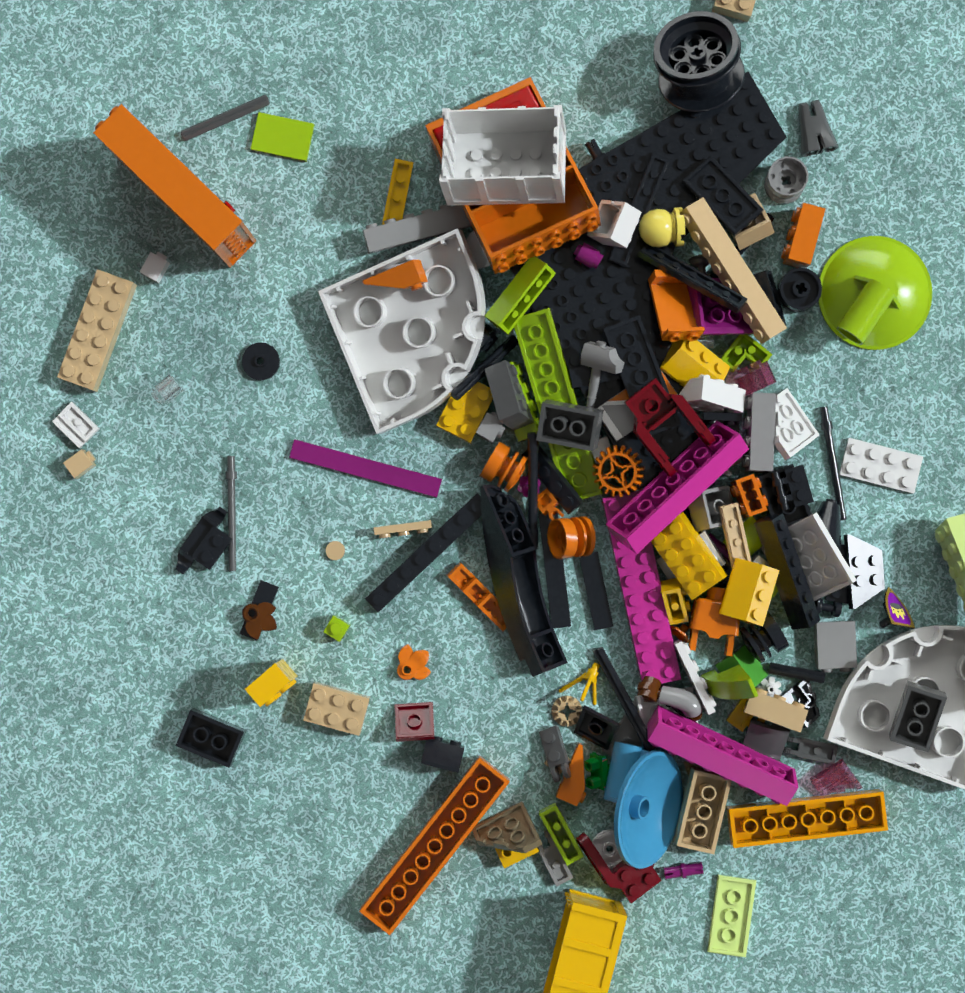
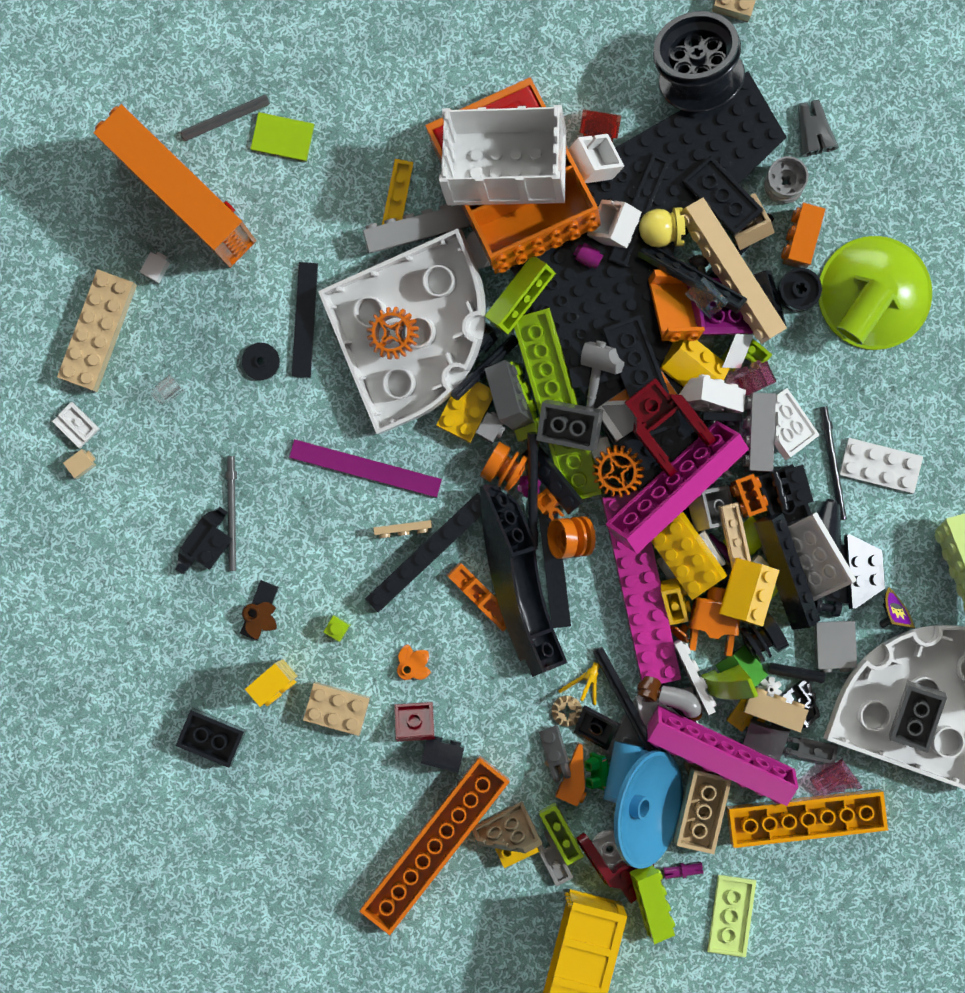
tan tile [326,541,345,560] -> none
orange slope [363,259,428,291] -> none
black tile [579,551,614,630] -> none
none -> black tile [292,262,318,378]
none -> orange gear [367,307,419,360]
none -> white piece [568,134,624,183]
none -> clear red slope [579,109,621,142]
none -> lime brick [630,865,675,945]
none -> clear light blue piece [685,277,729,318]
none -> white sticker [722,334,754,368]

